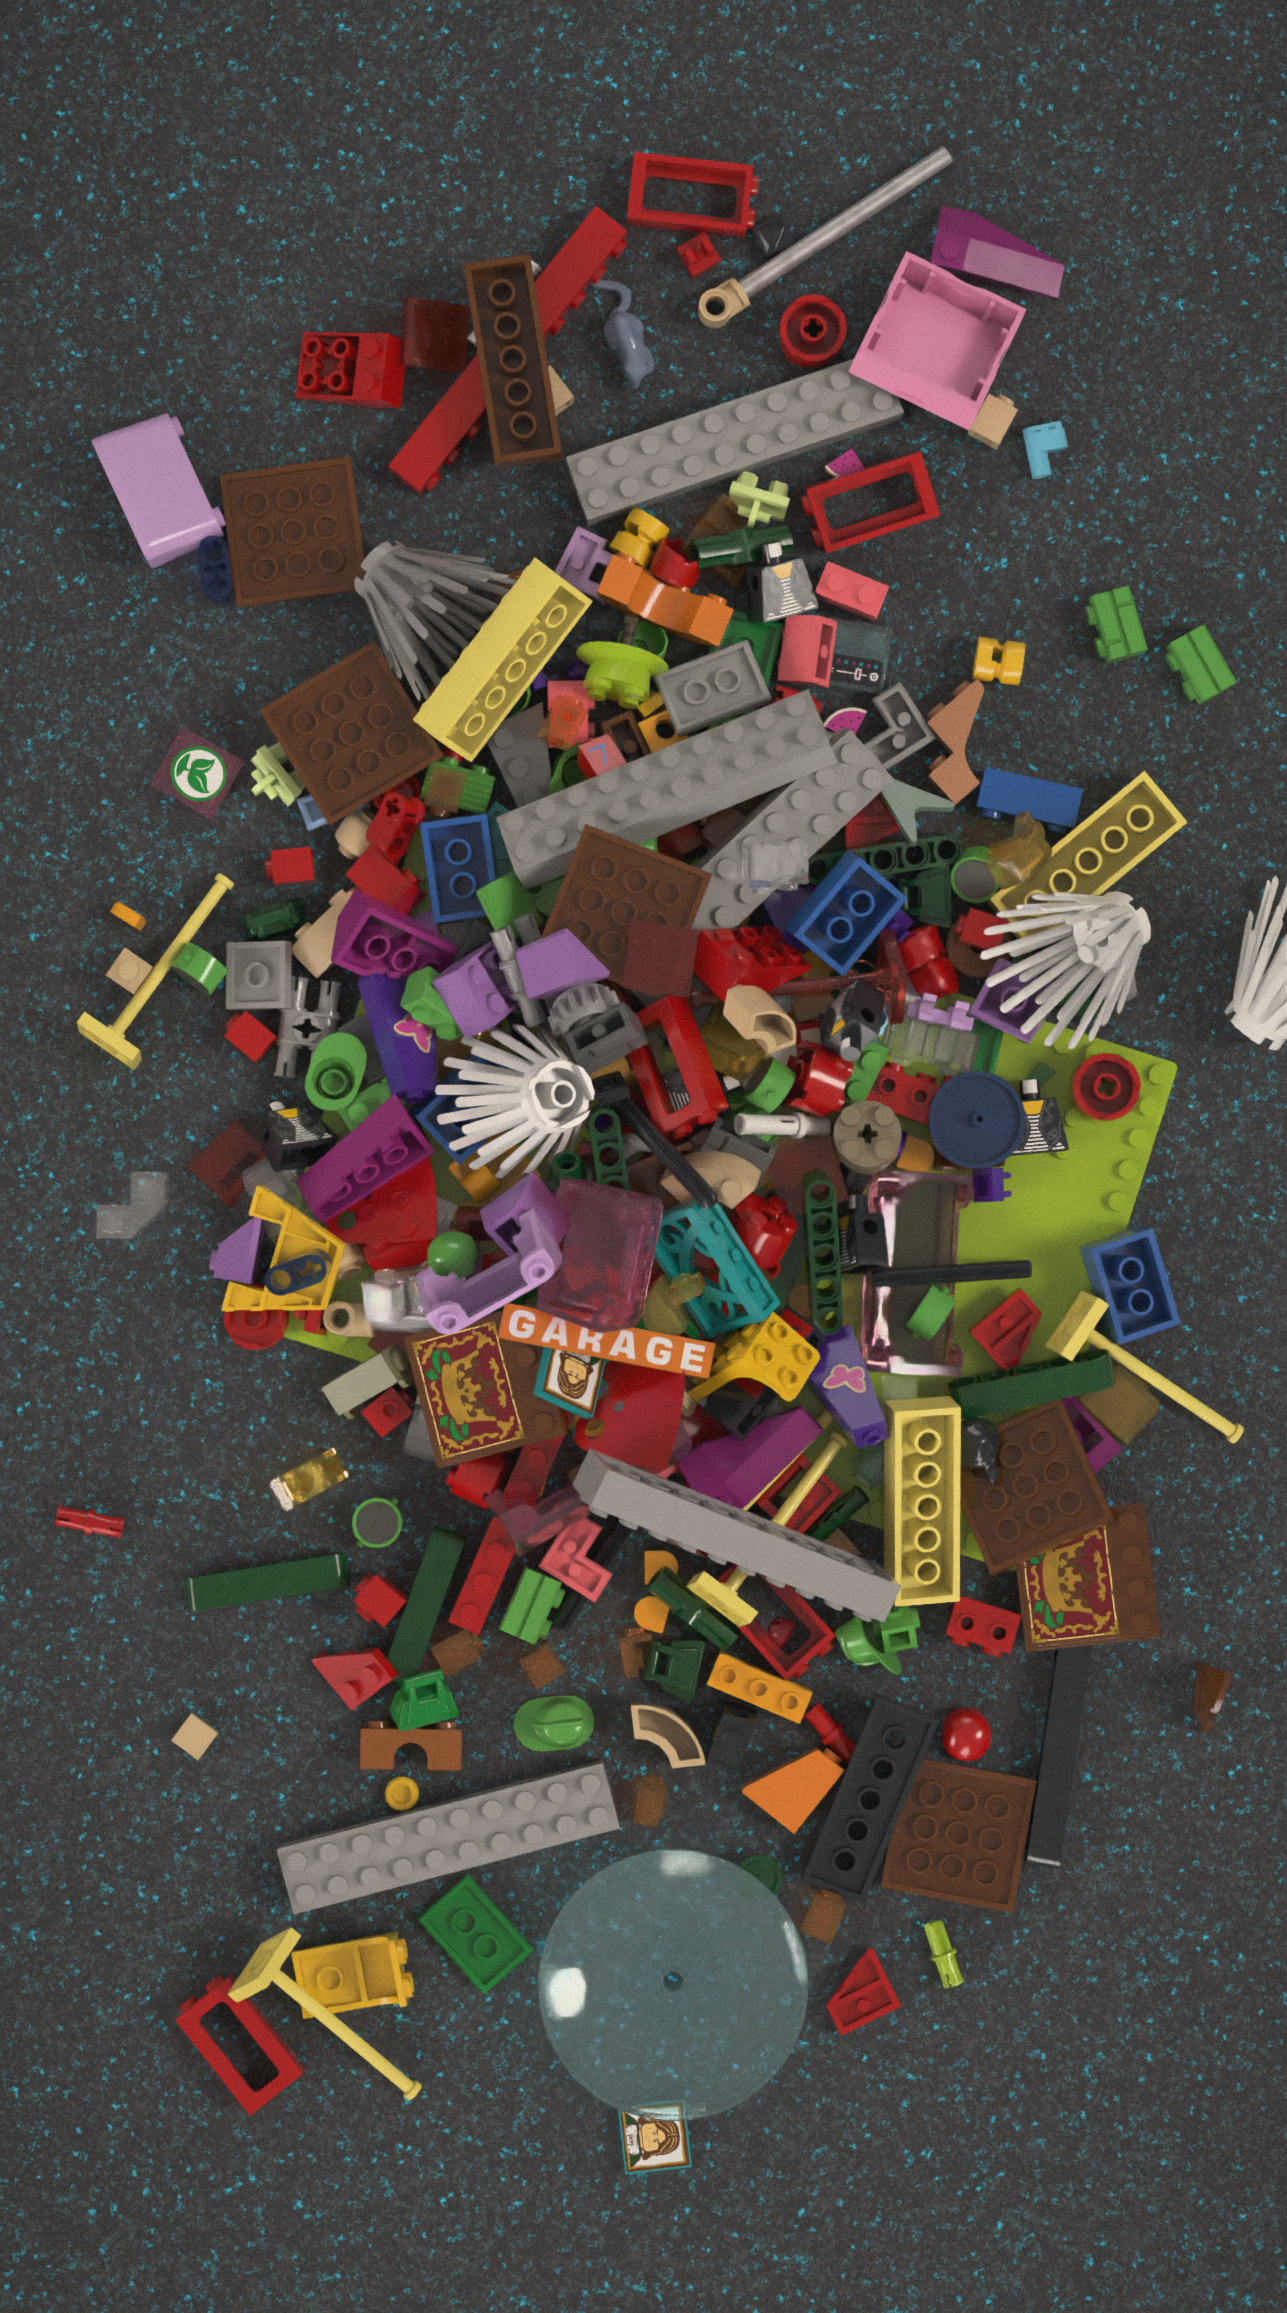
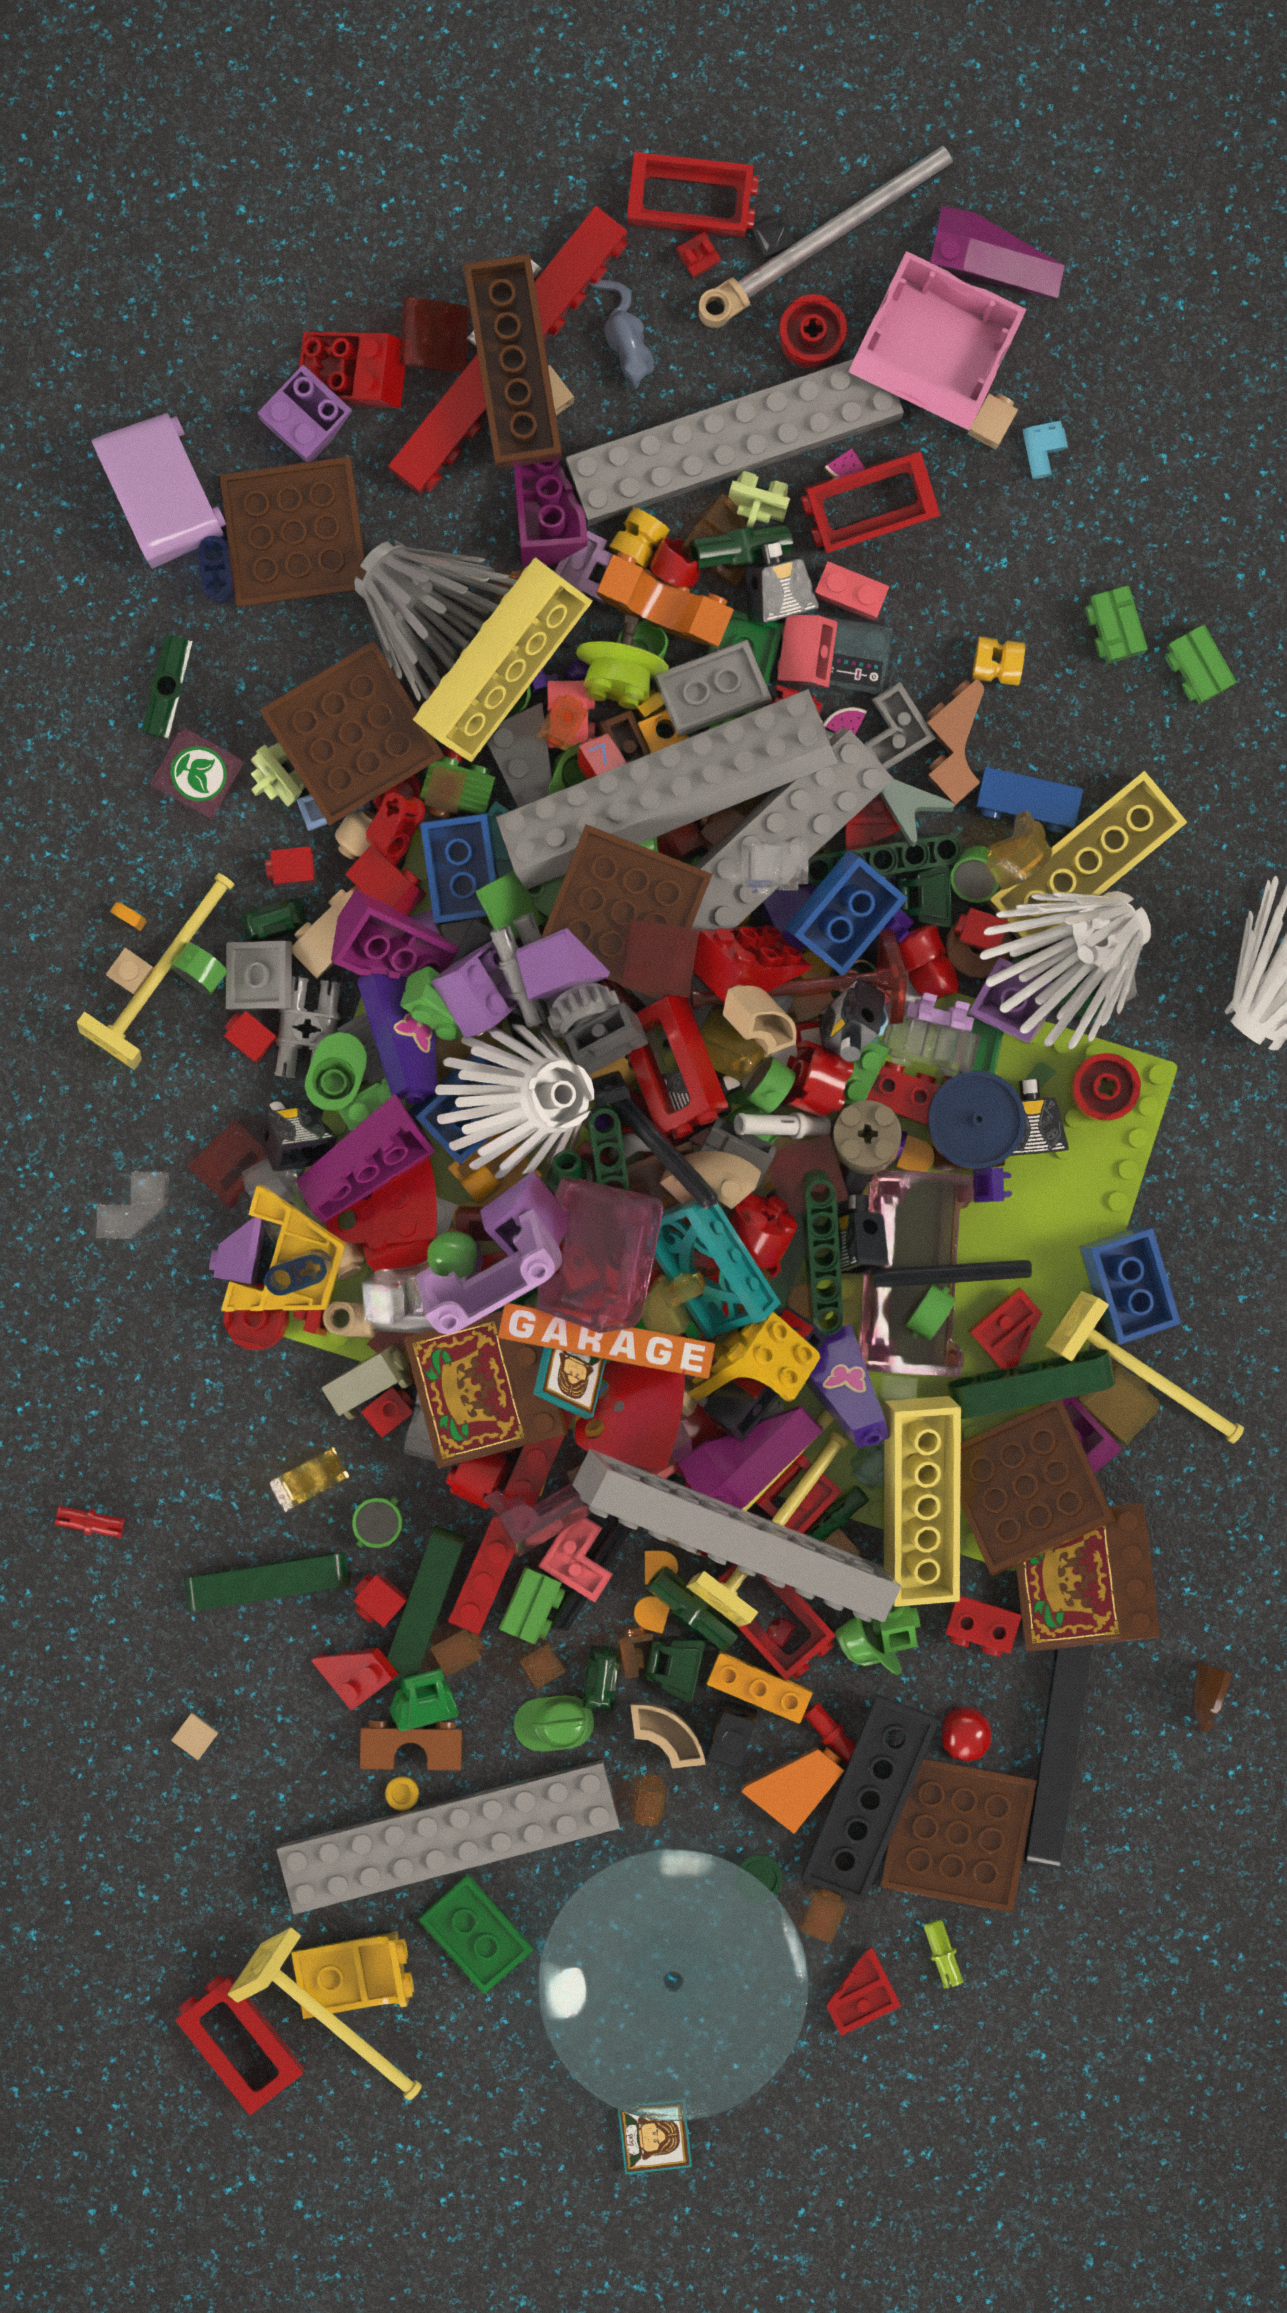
black hat [960,1417,1000,1485] -> none
none -> dark green piece [141,635,194,740]
none -> medium lavender slope [257,365,352,462]
none -> magenta wedge [514,460,588,567]
none -> dark green piece [583,1645,621,1712]

